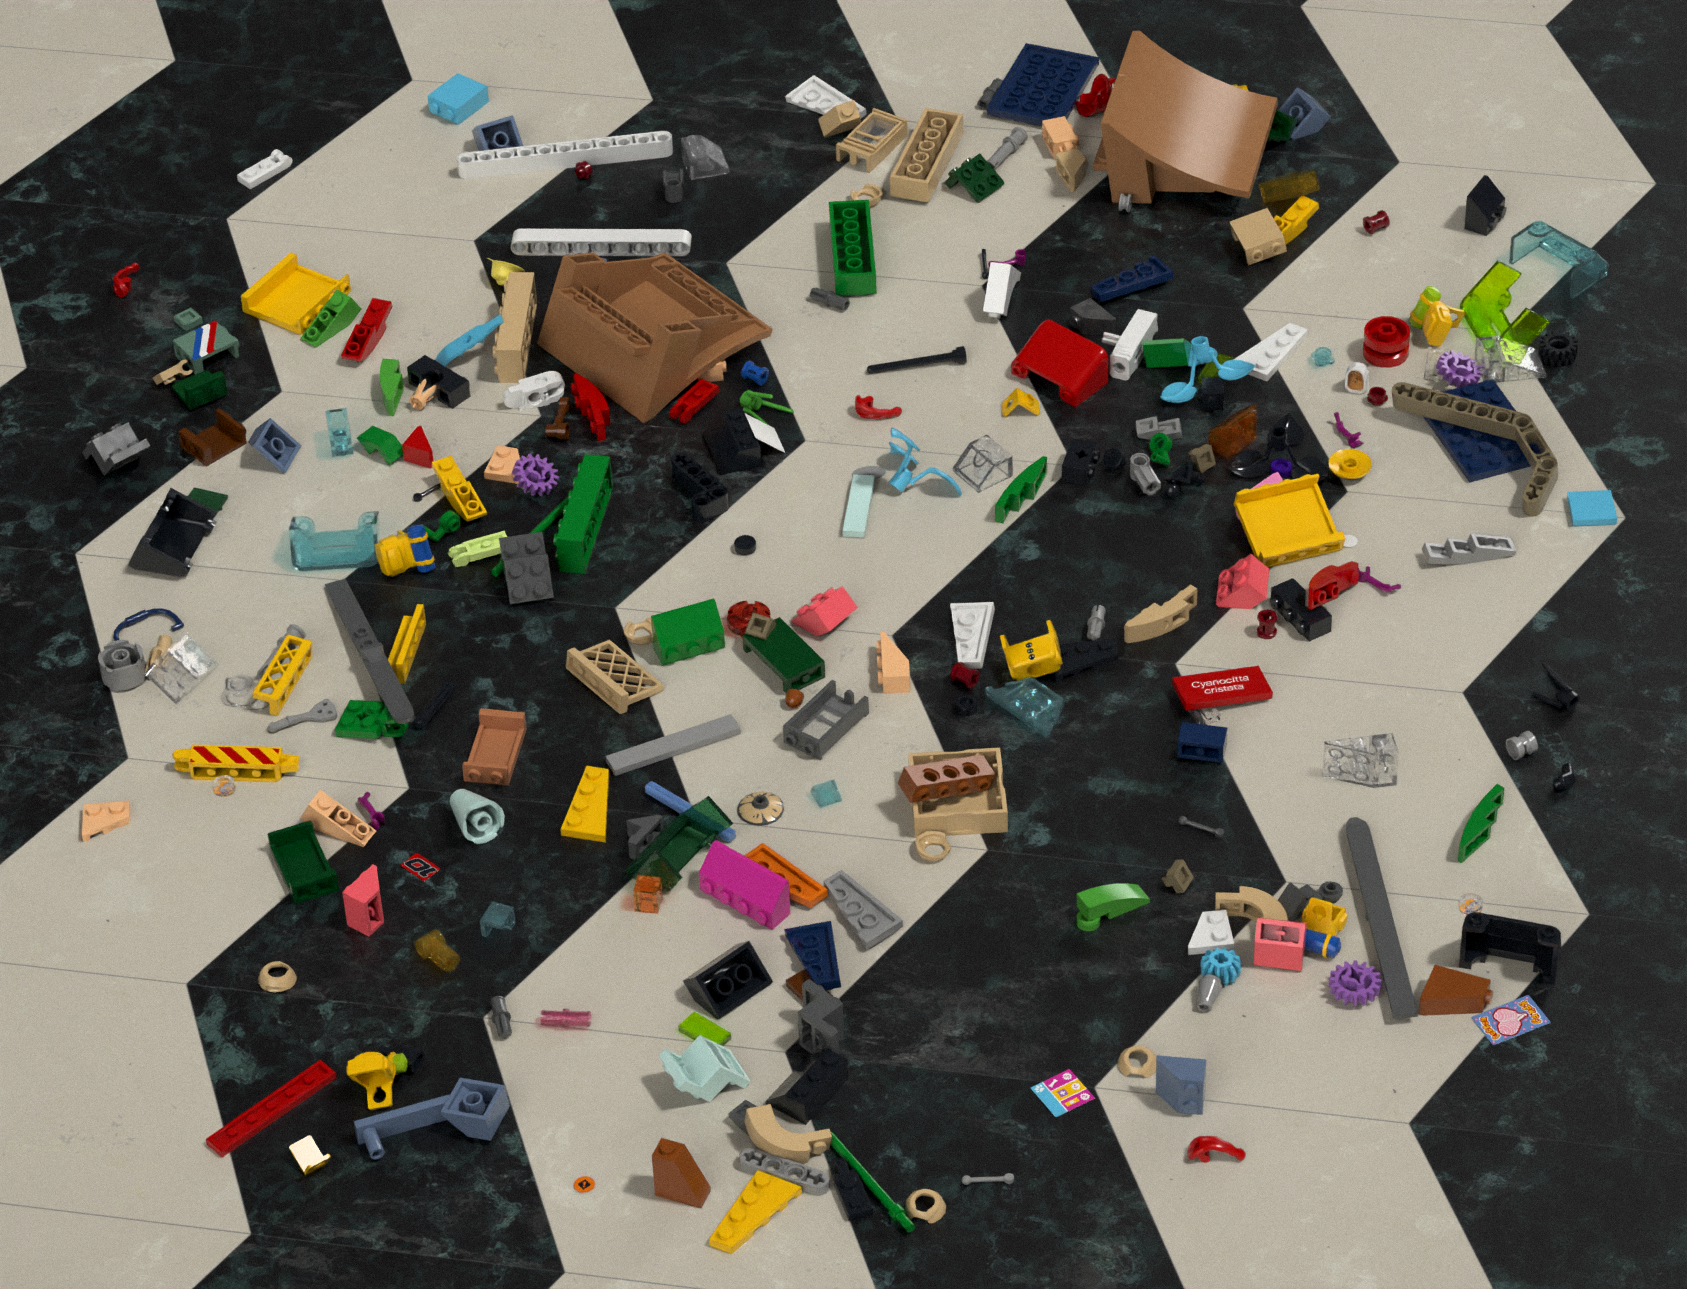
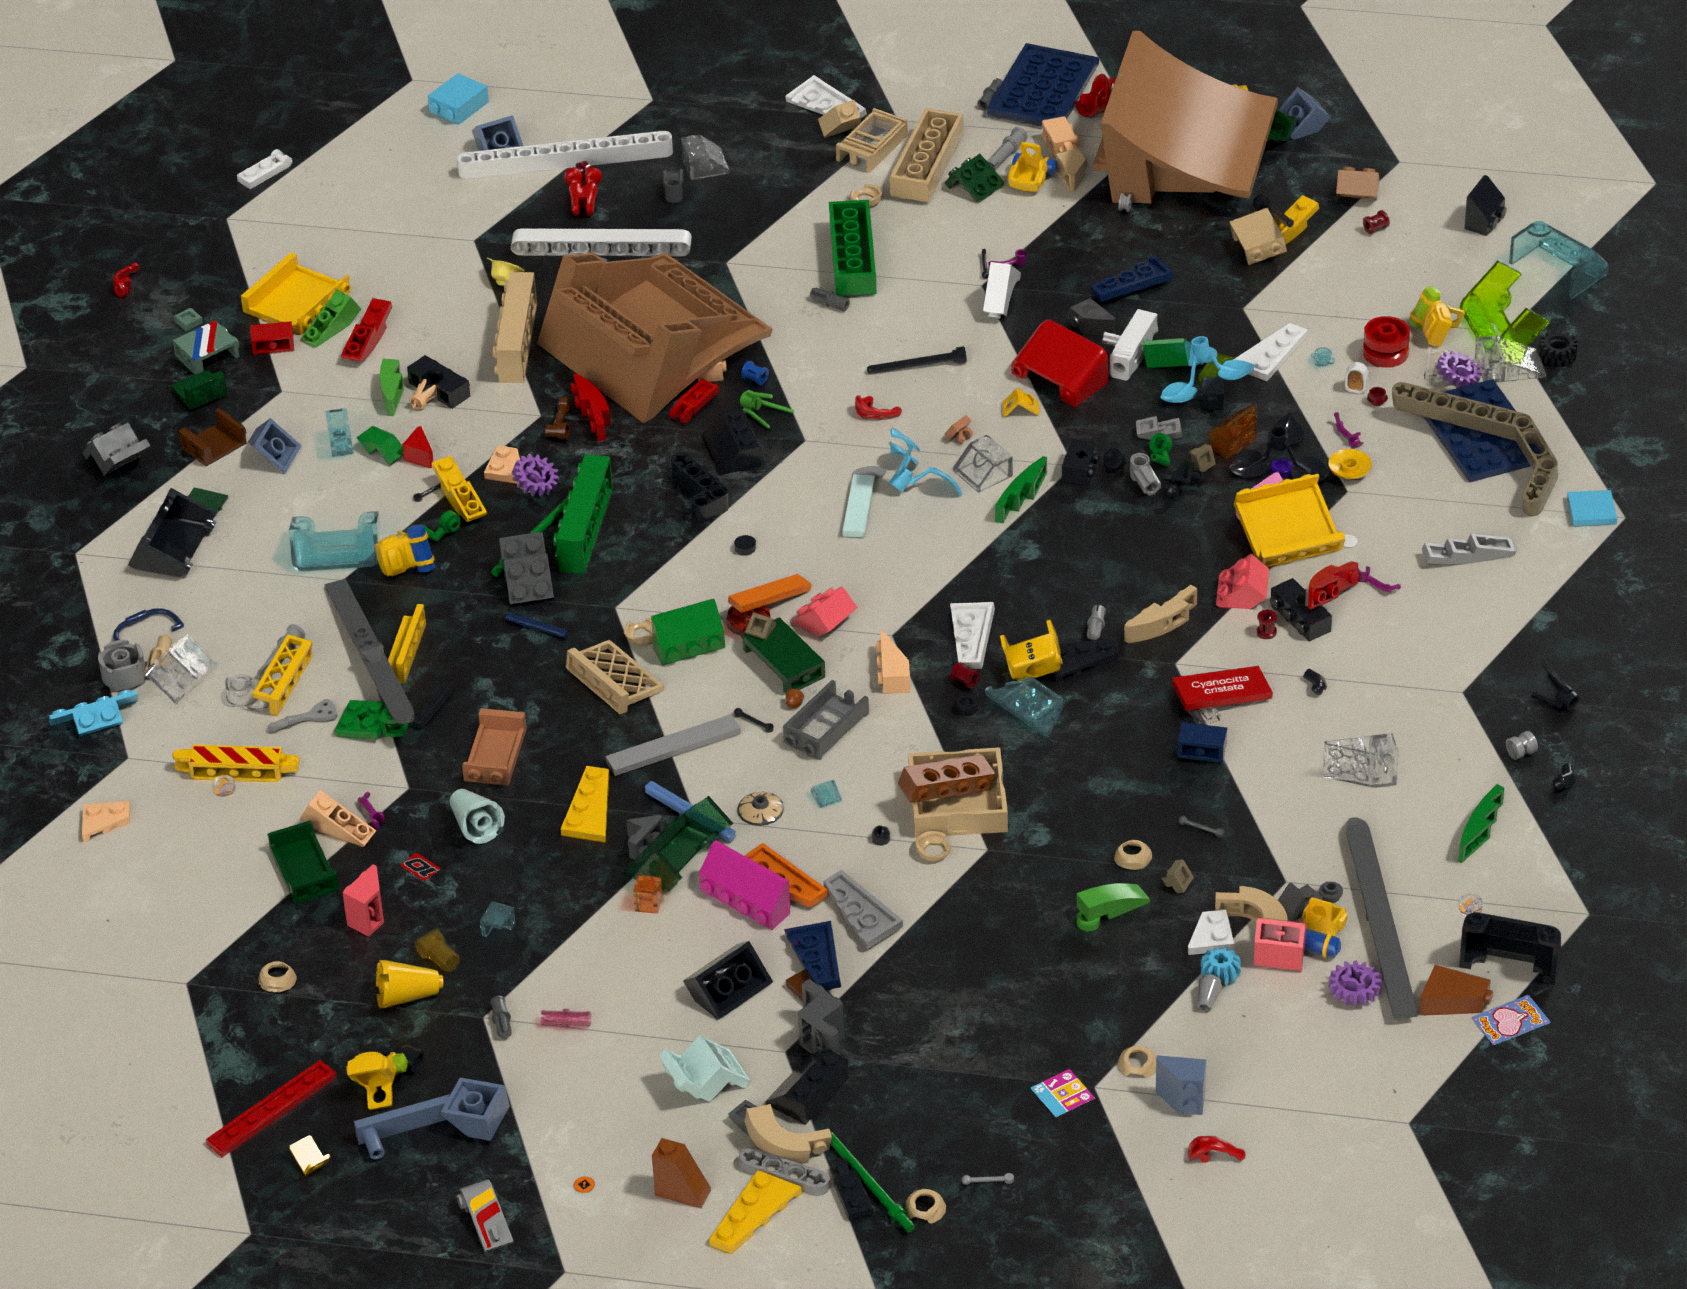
tan plate [153,360,193,385] -> none
medium azure piece [436,315,504,367] -> none
yellowish green hinge [448,531,507,567] -> none
white piece [502,371,565,411] -> none
clear neon green tile [678,1012,731,1046] -> none
white sticker [745,414,785,453] -> none
clear yellow slope [1258,170,1320,203] -> none
none -> medium azure bracket [49,690,138,736]
none -> red brick [250,321,294,355]
none -> yellow cone [376,960,443,1008]
none -> light grey door [456,1179,514,1252]
none -> dark blue bar [506,612,569,639]
none -> red piece [564,167,602,216]
none -> orange tile [728,574,811,613]
none -> black hinge [734,708,774,733]
none -> black hinge [872,825,890,846]
none -> nougat tile [944,415,973,444]
none -> yellow piece [1008,142,1057,192]
none -> tan piece [1114,840,1152,870]
none -> black piece [1253,194,1294,227]
none -> black arm [1303,668,1327,695]
none -> medium nougat slope [1336,167,1380,199]

